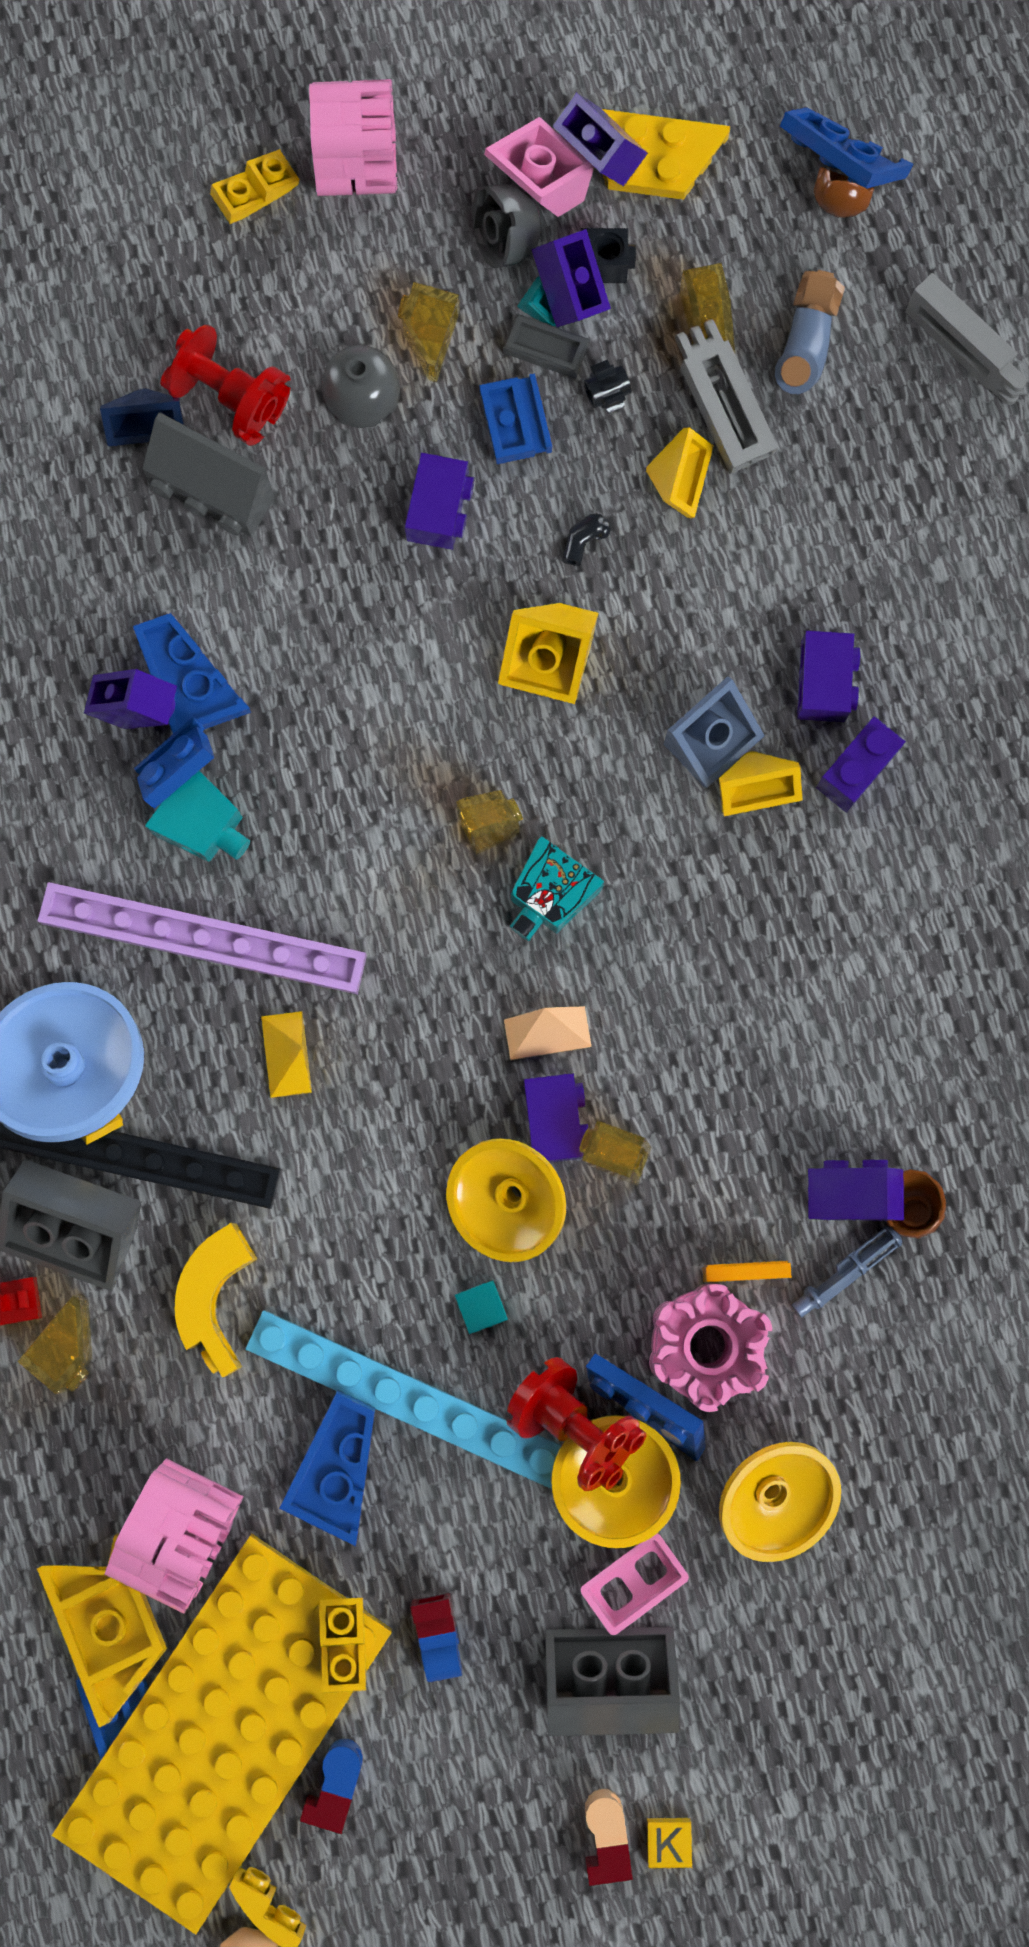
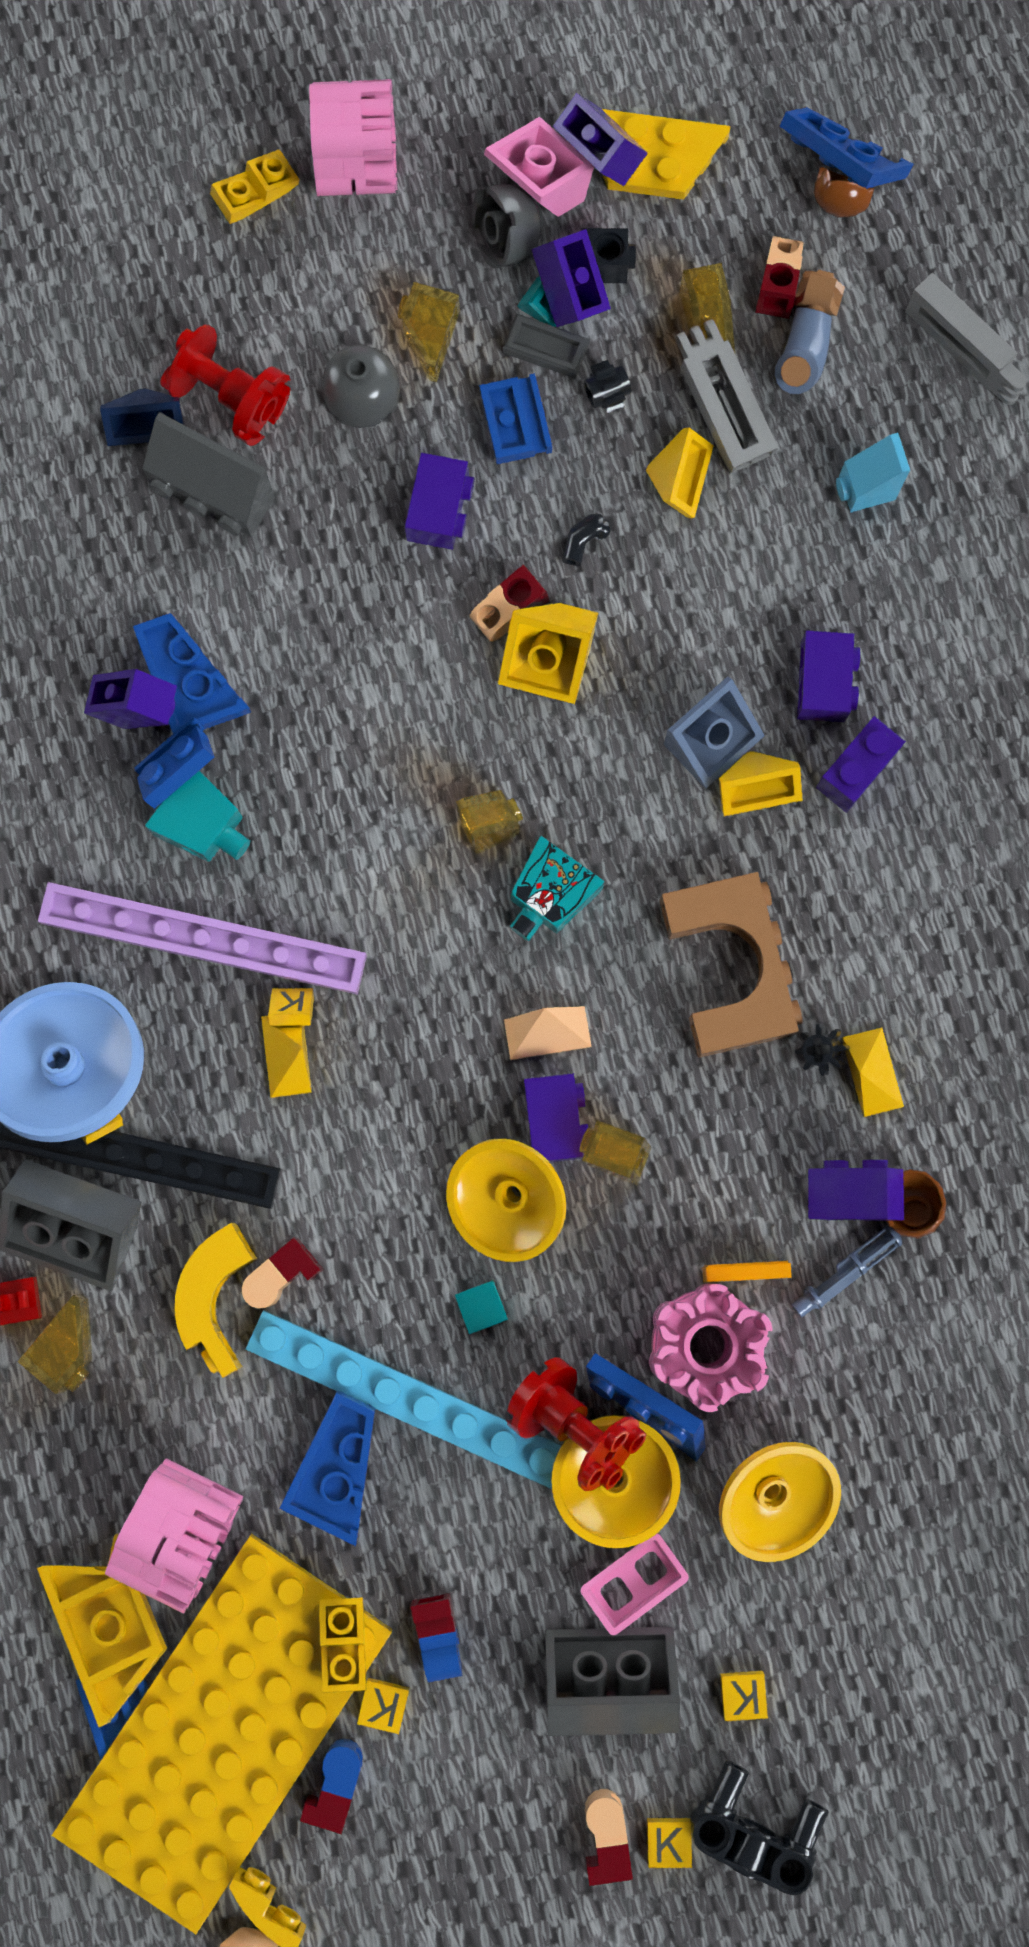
none -> leg [242,1237,324,1308]
none -> yellow tile [268,988,314,1026]
none -> yellow tile [357,1677,410,1734]
none -> leg [470,564,550,642]
none -> medium nougat arch [659,872,803,1058]
none -> black piece [690,1760,829,1895]
none -> yellow tile [720,1671,768,1721]
none -> dark red leg [755,236,804,319]
none -> black gear [795,1024,850,1076]
none -> medium azure slope [836,433,910,512]
none -> yellow slope [842,1028,904,1117]

